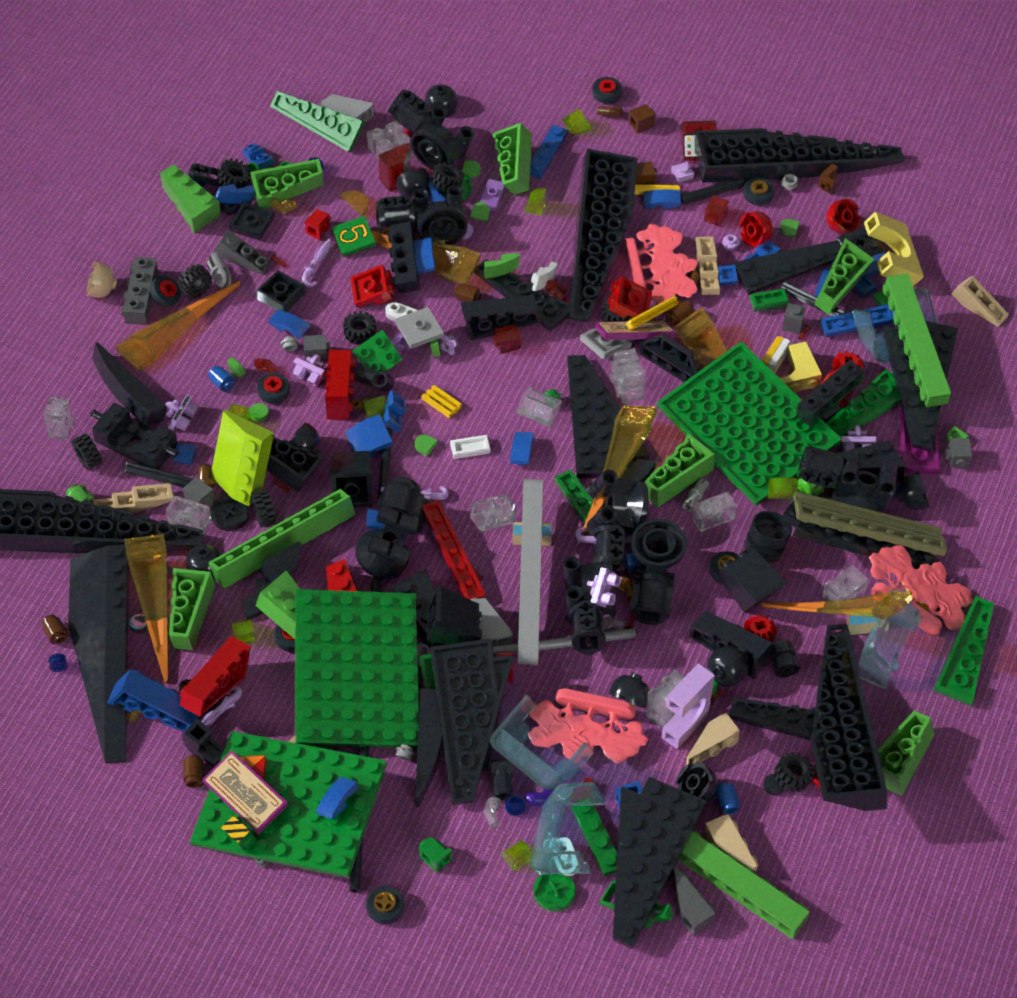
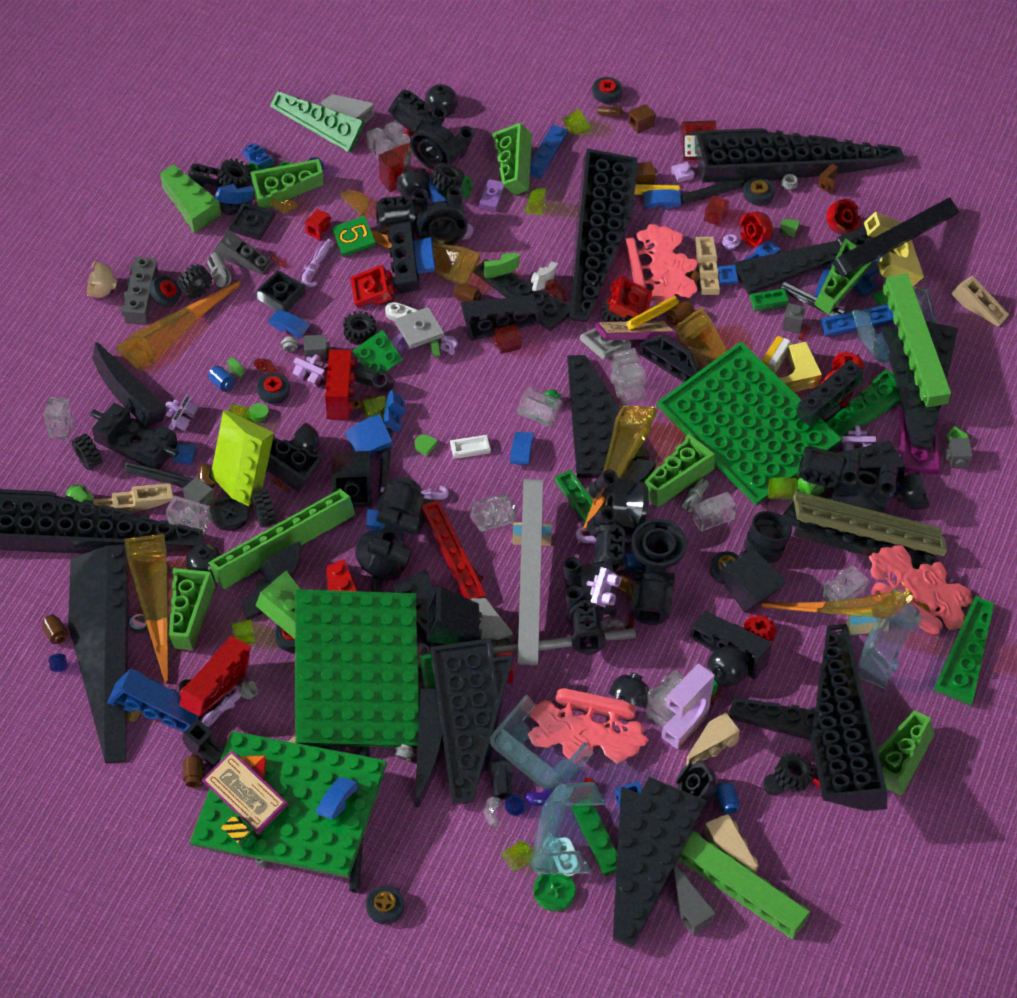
green brick [419,837,452,873] -> none
yellow tile [421,385,462,419] -> none
bright green tile [462,160,481,178] -> none
bright green tile [470,202,490,222] -> none
green sword [599,880,674,929] -> none
black wheel [770,640,800,678] -> none
none -> light grey plate [240,681,258,700]
none -> black beam [832,197,960,277]

